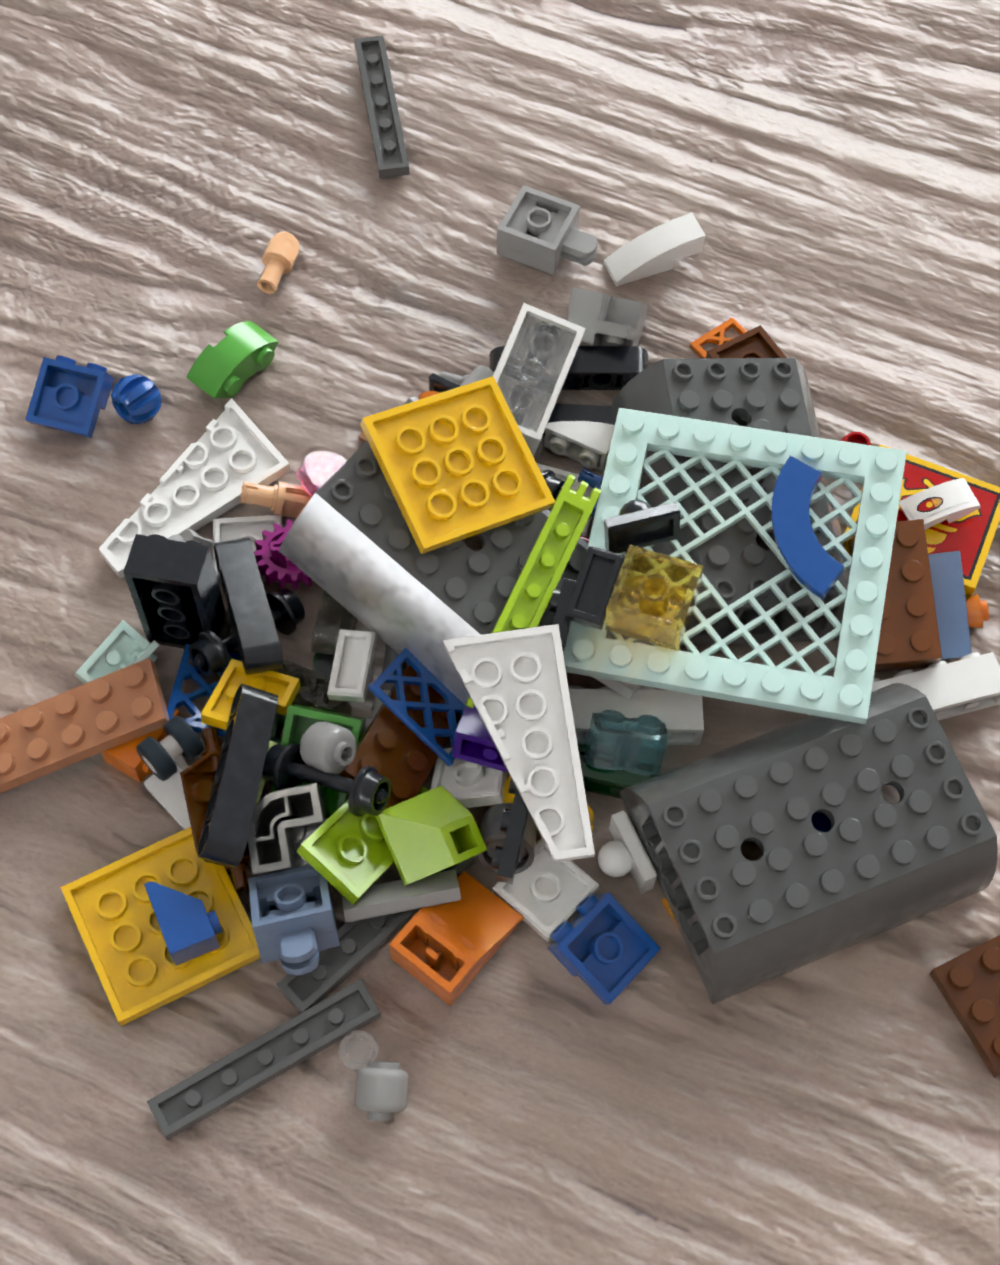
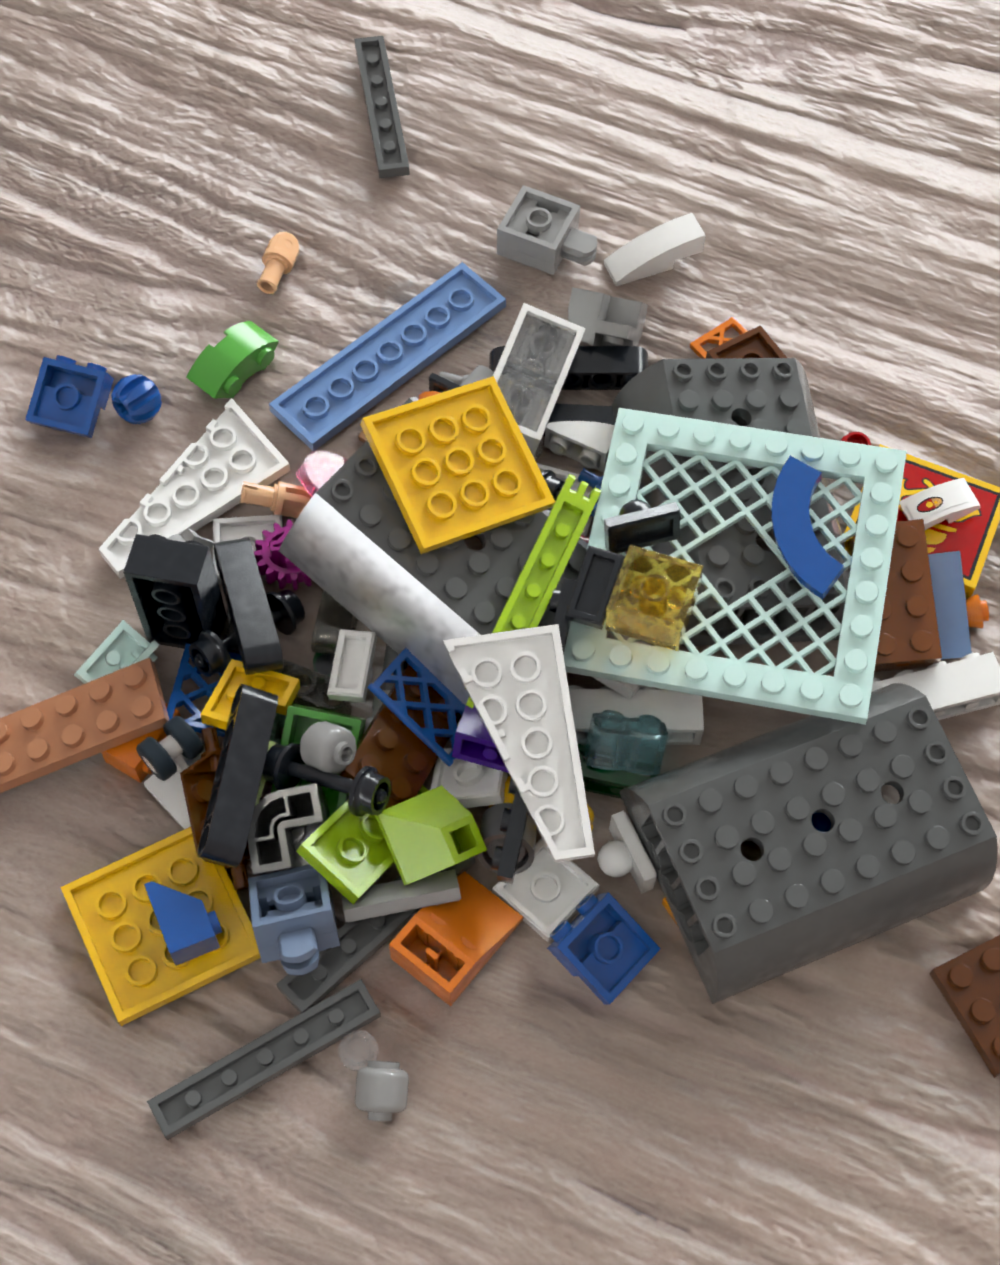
none -> medium blue plate [269,262,506,452]

